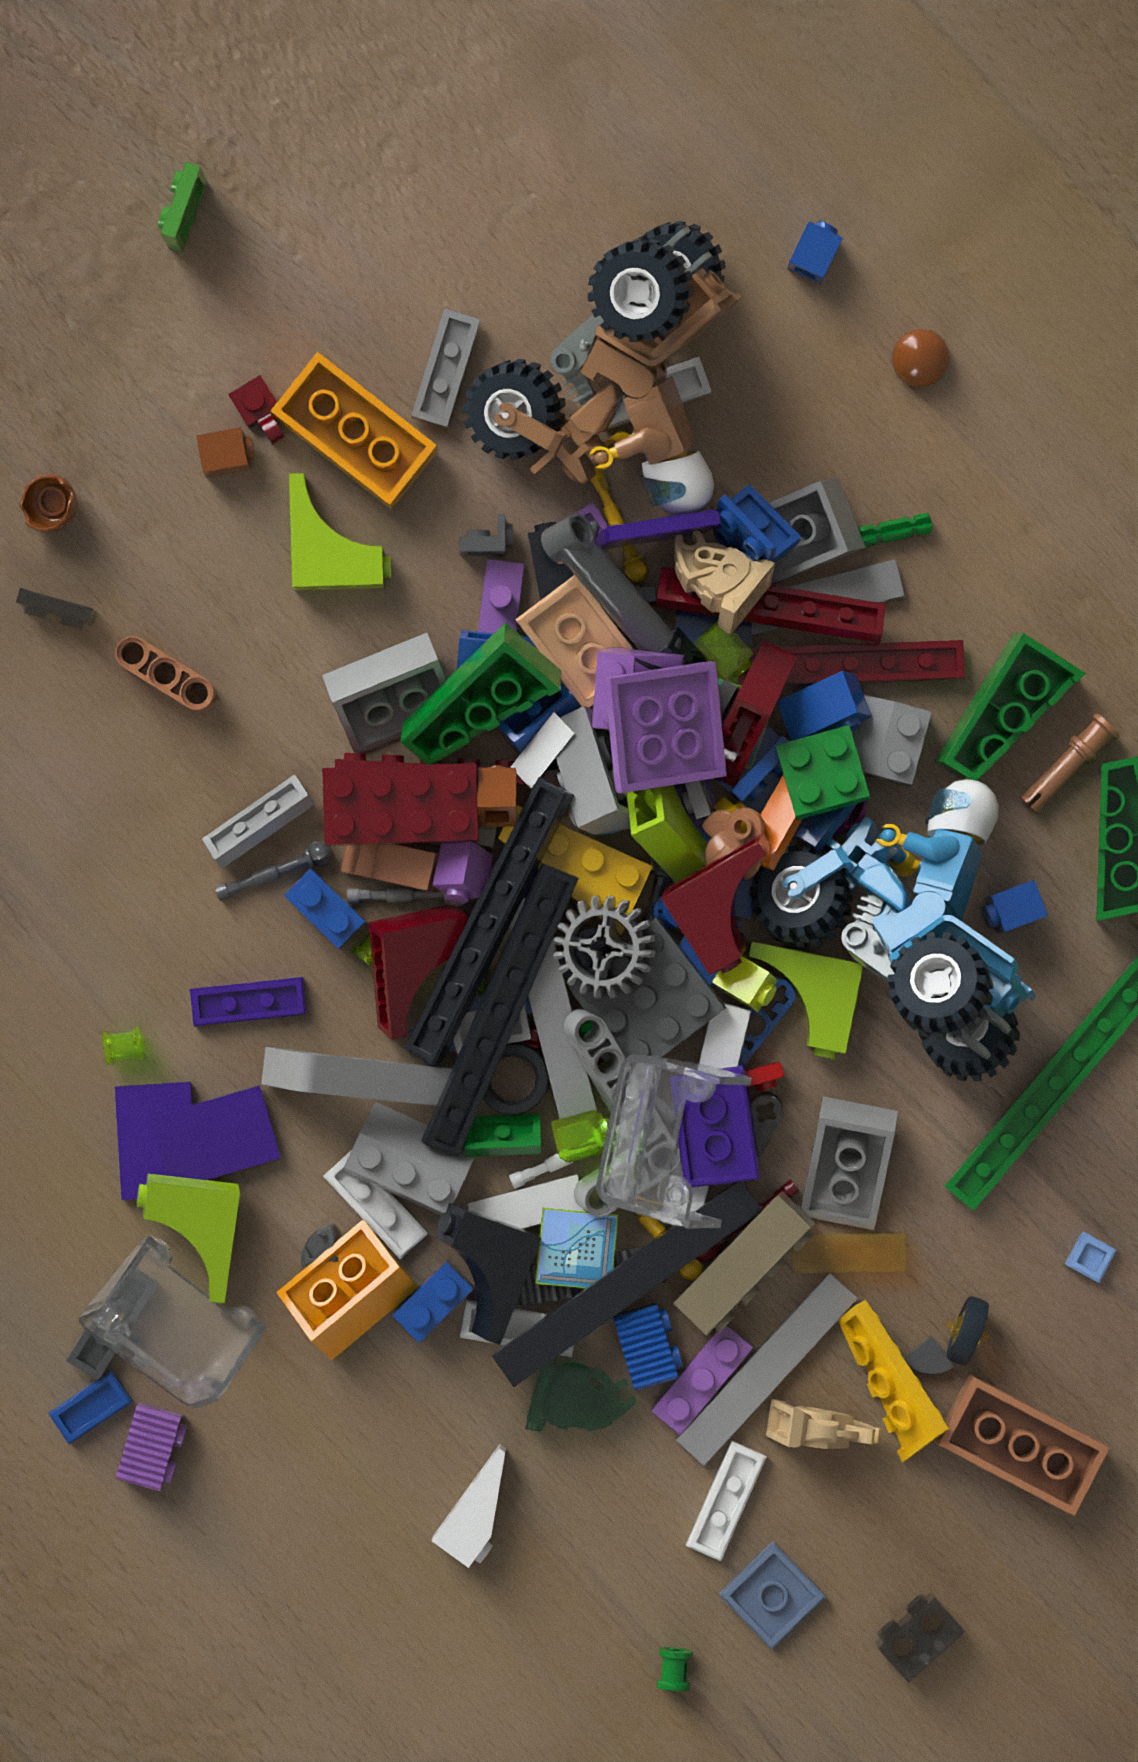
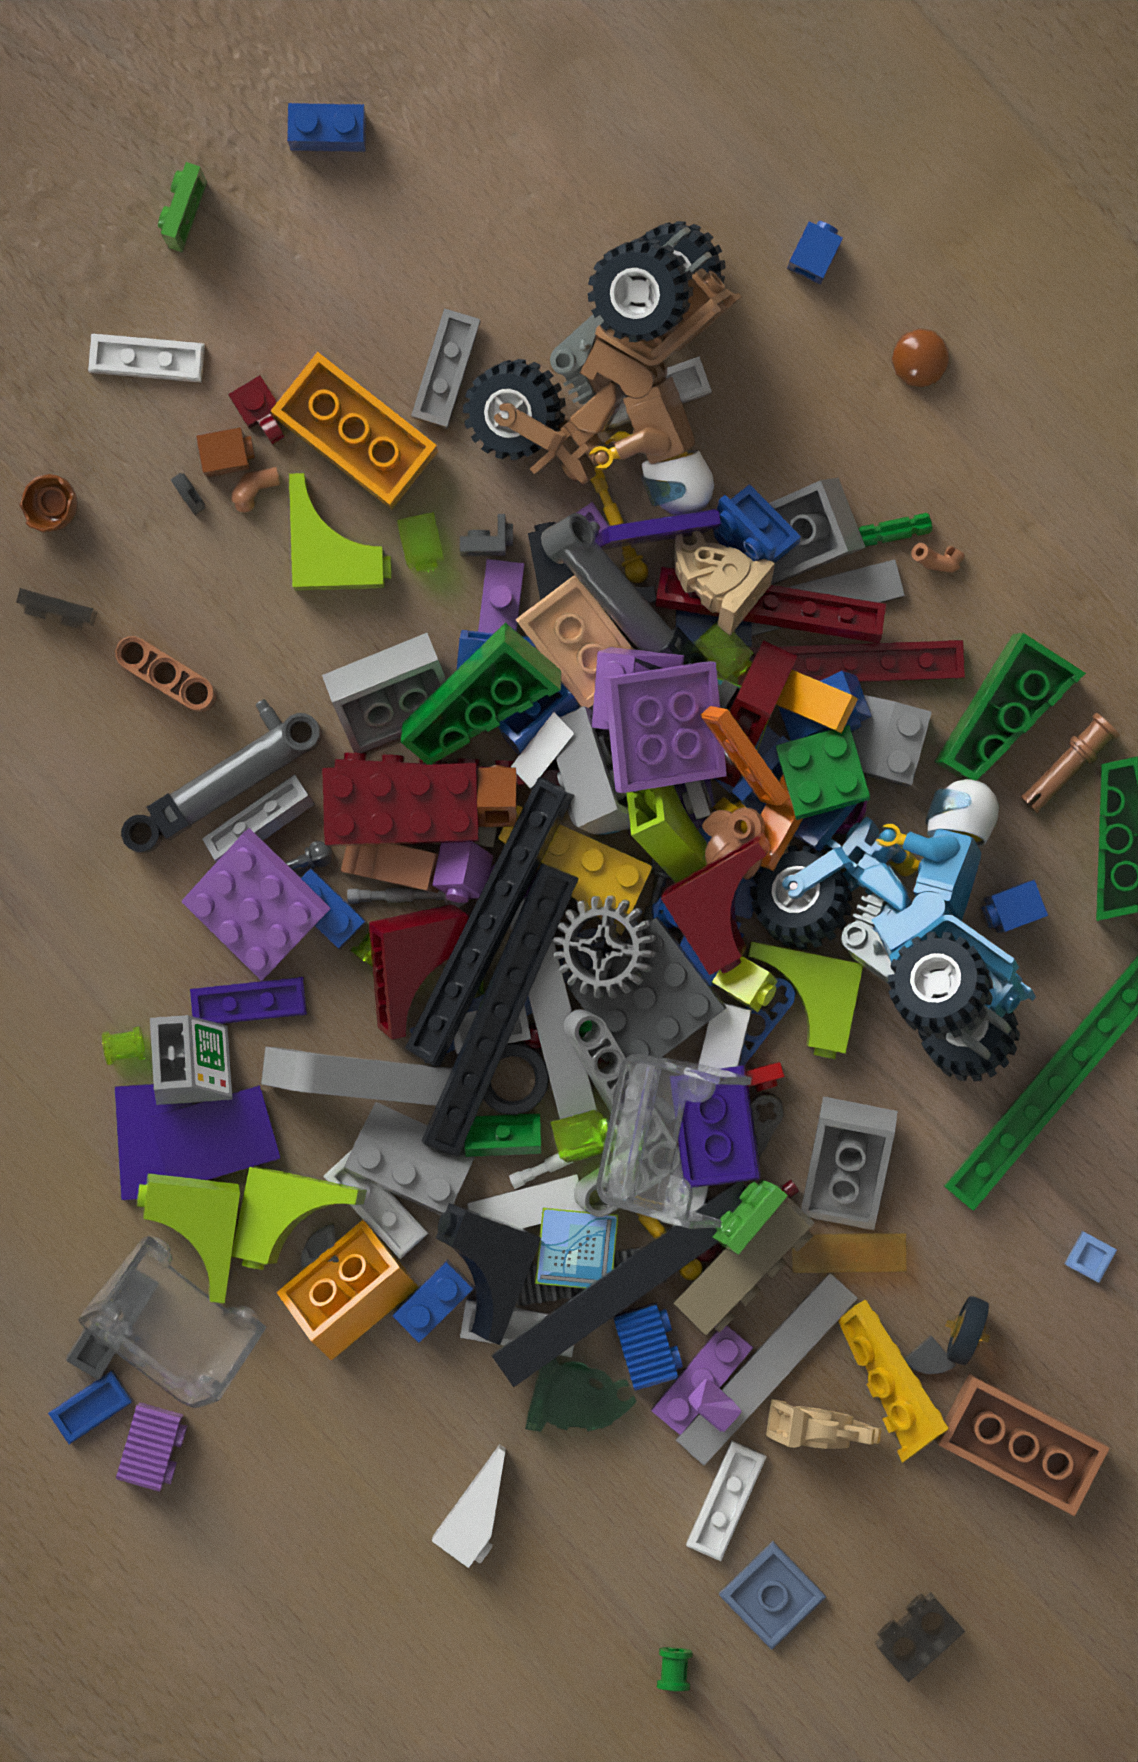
none -> white tile [88,334,205,383]
none -> dark grey piece [121,699,322,853]
none -> light grey slope [150,1015,232,1105]
none -> dark grey tile [170,473,206,515]
none -> medium lavender plate [181,828,331,981]
none -> nougat arm [231,467,280,513]
none -> lime arch [231,1167,367,1270]
none -> blue brick [287,103,366,152]
none -> clear neon green brick [397,512,444,572]
none -> medium lavender slope [688,1379,742,1432]
none -> orange tile [701,706,790,806]
none -> bright green plate [713,1179,788,1255]
none -> light orange tile [776,670,858,733]
none -> nougat arm [911,543,965,573]

